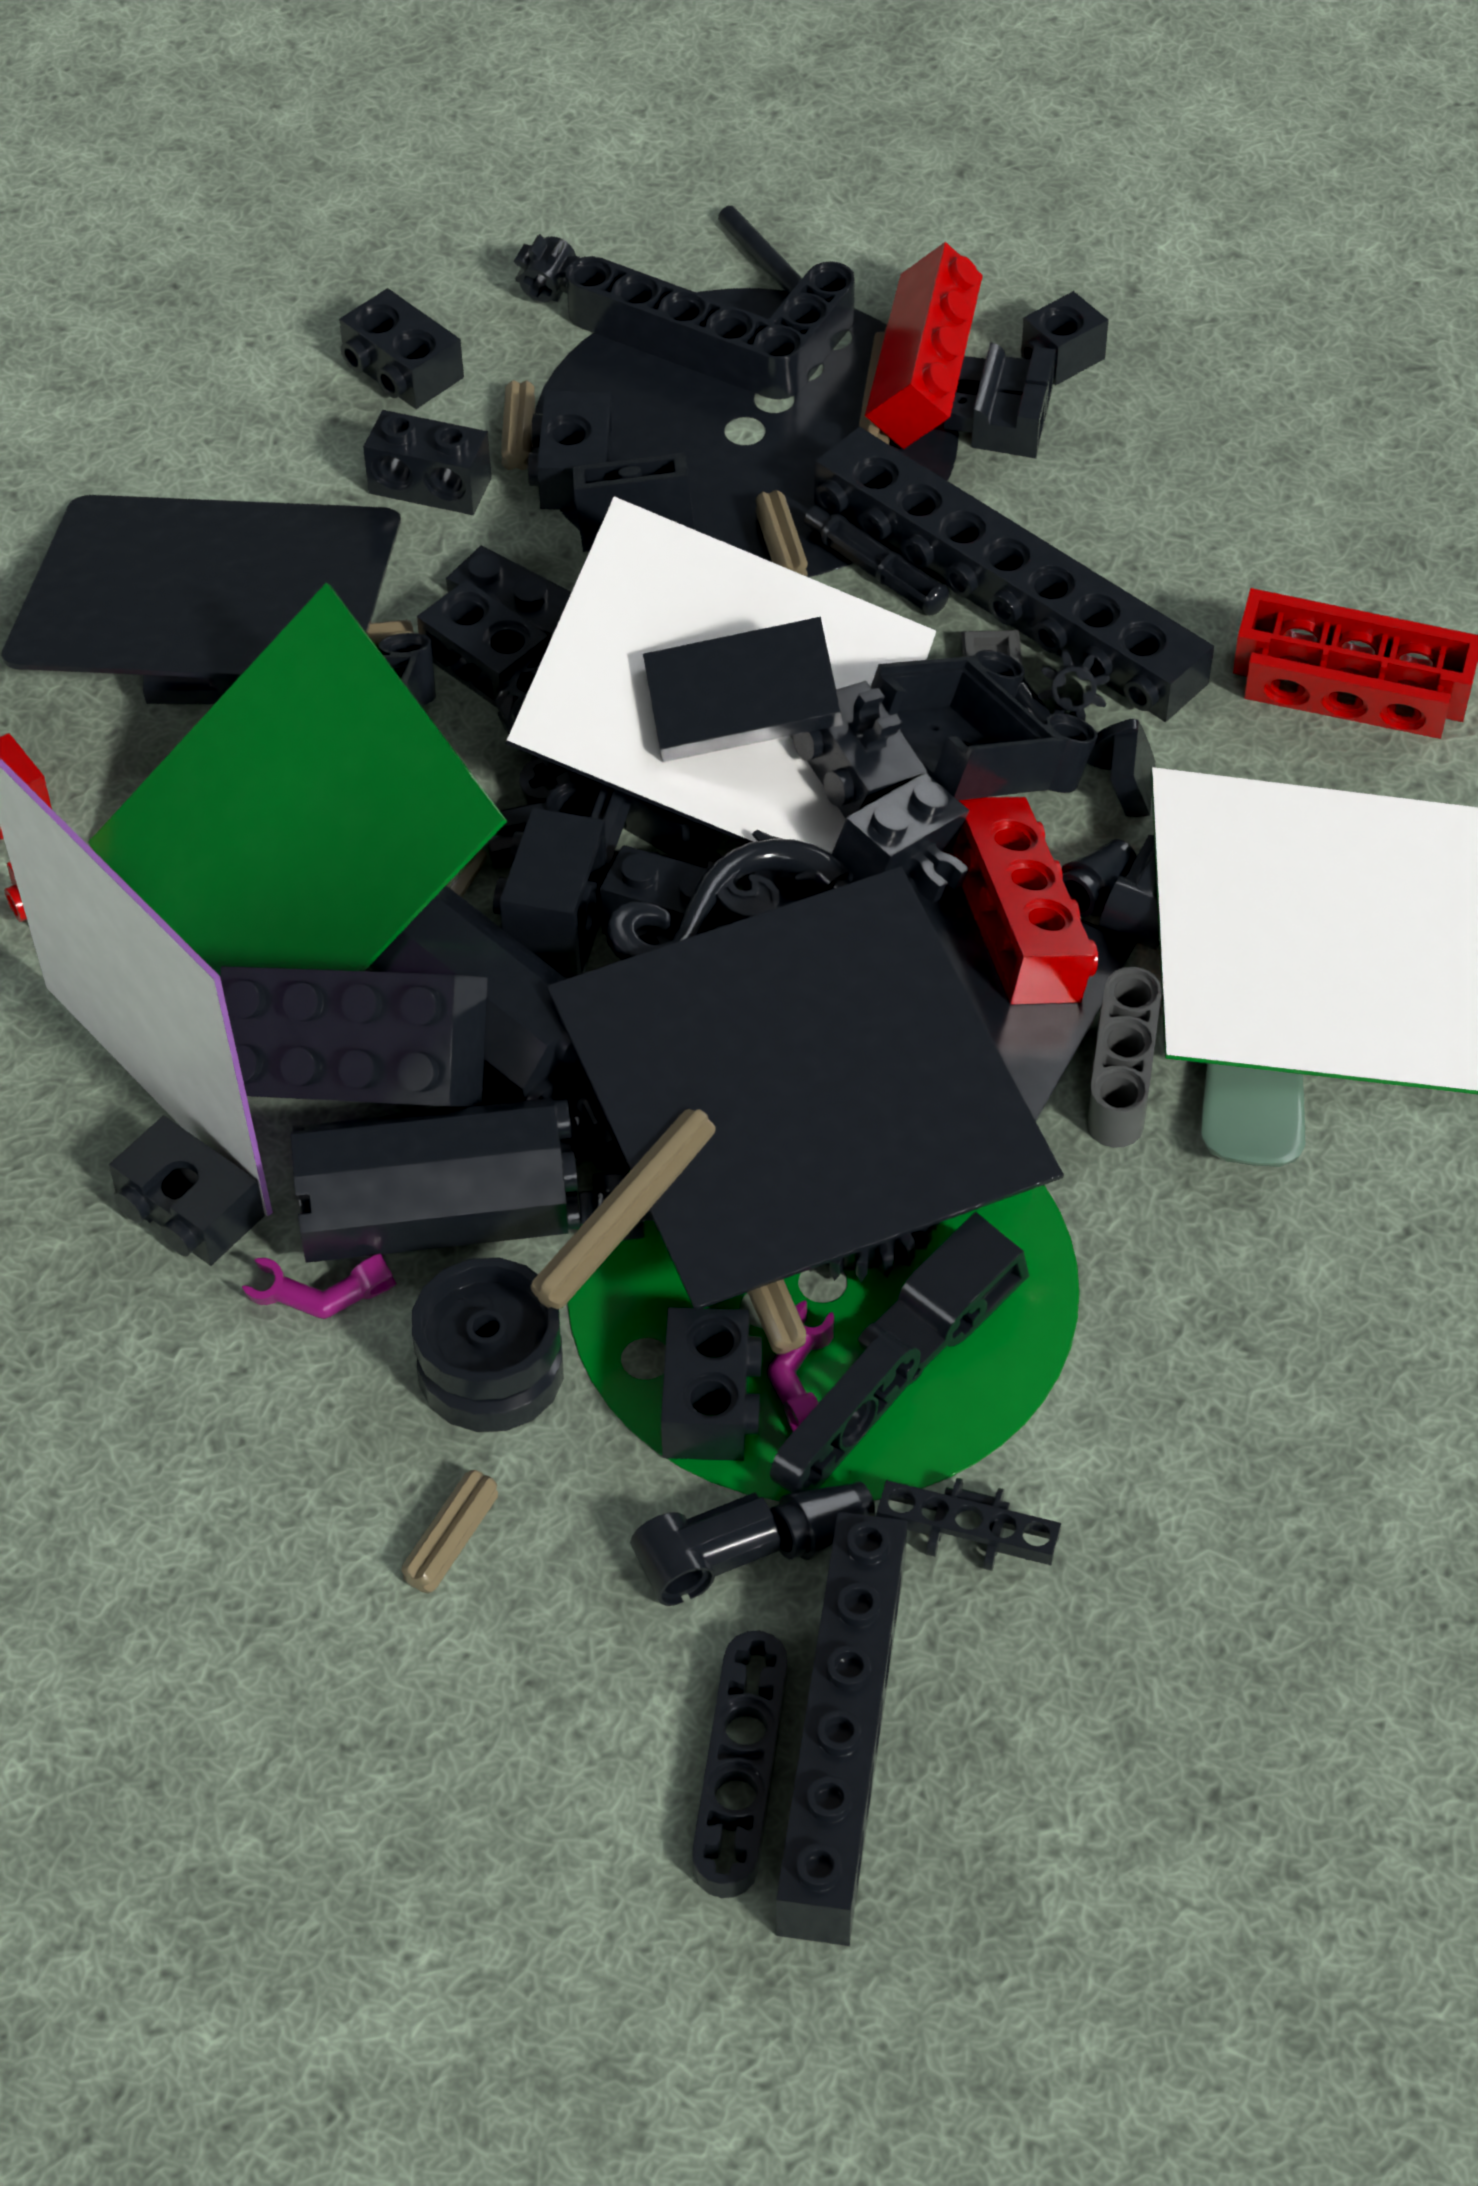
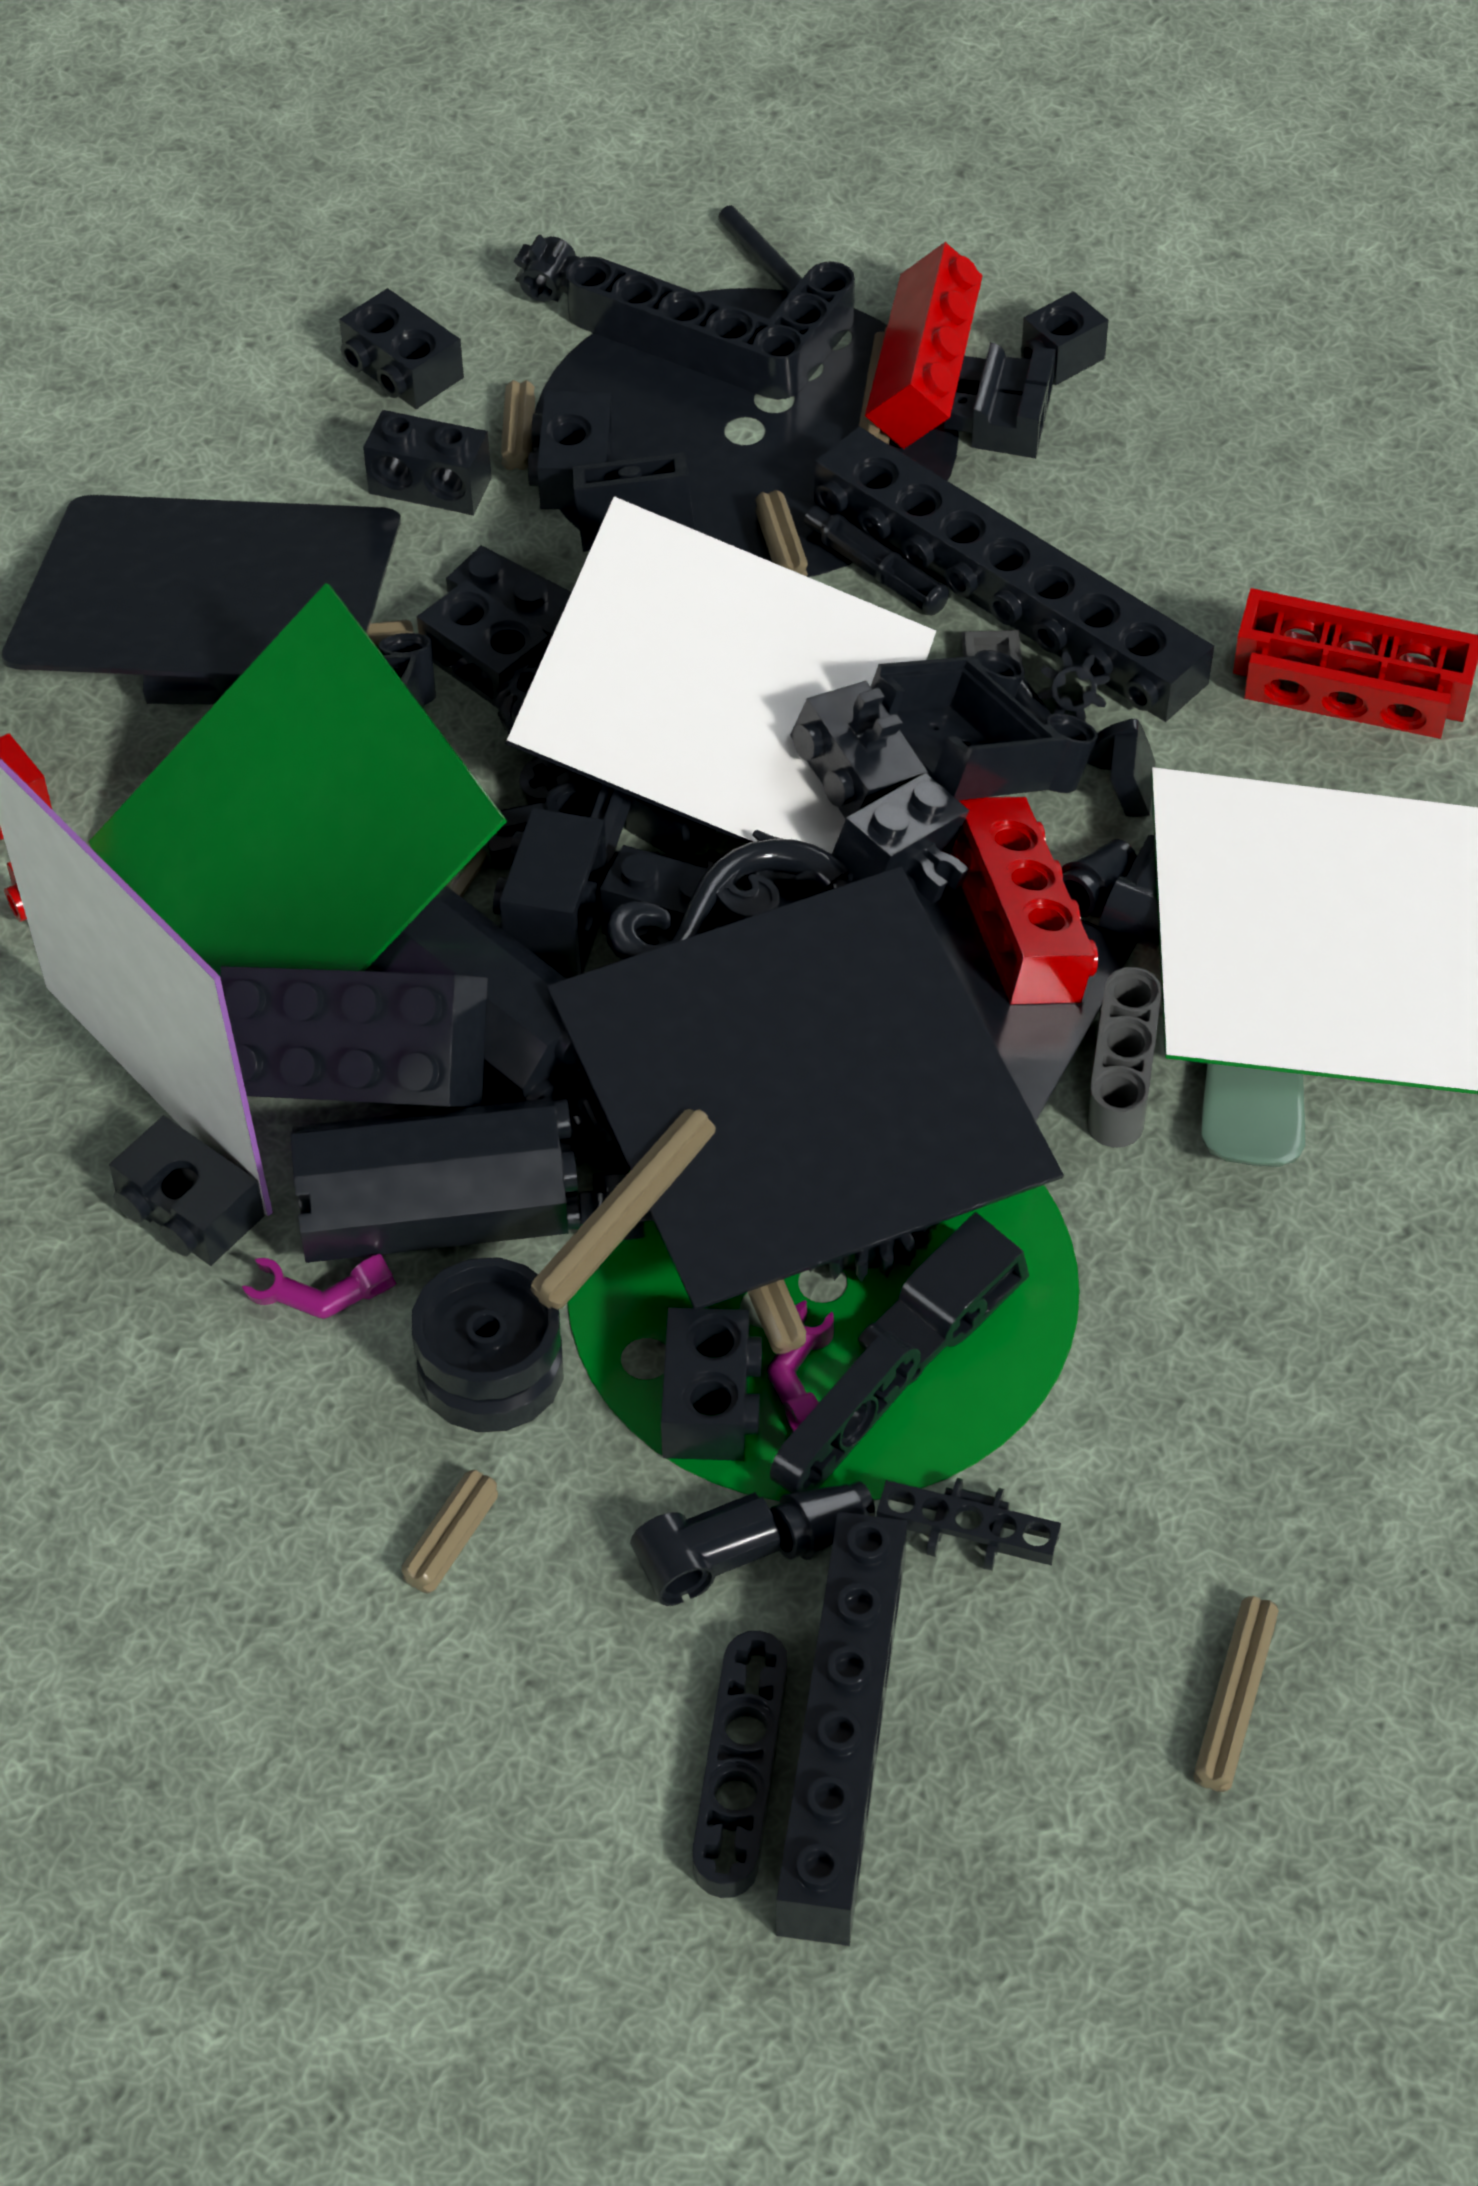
black tile [643,616,843,762] -> none
none -> dark tan axle [1193,1596,1279,1792]

